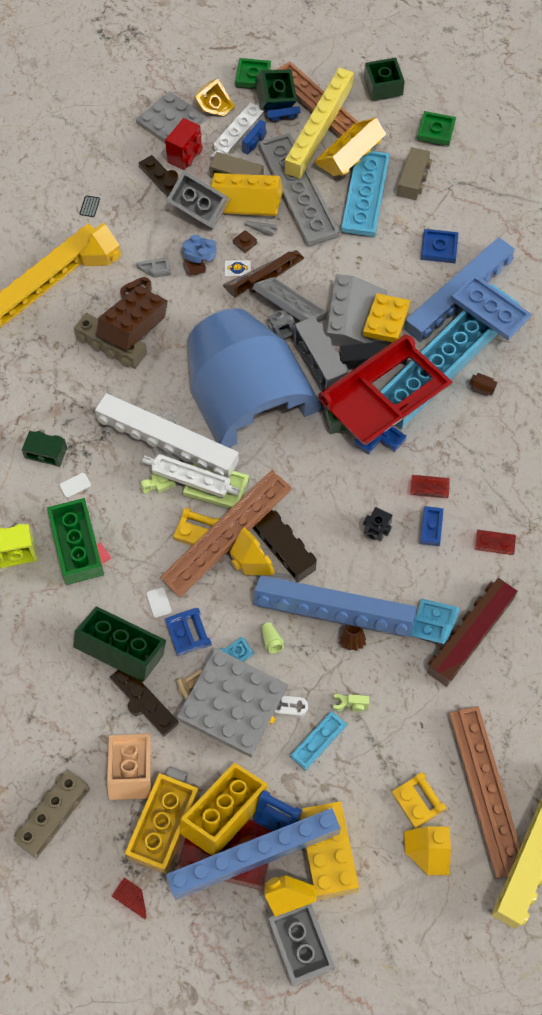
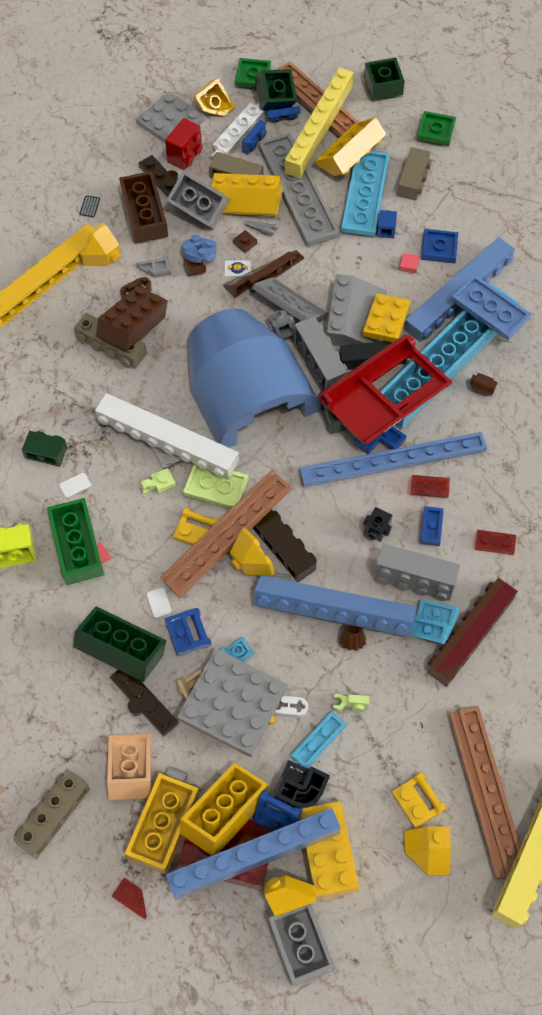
white plate [142,454,240,498] -> none
yellowish green cone [261,622,284,654] -> none
none -> reddish brown brick [119,171,169,243]
none -> black brick [272,760,330,809]
none -> medium blue plate [300,432,487,487]
none -> light grey brick [374,543,460,601]
none -> blue brick [377,210,397,239]
none -> coral tile [399,253,420,273]

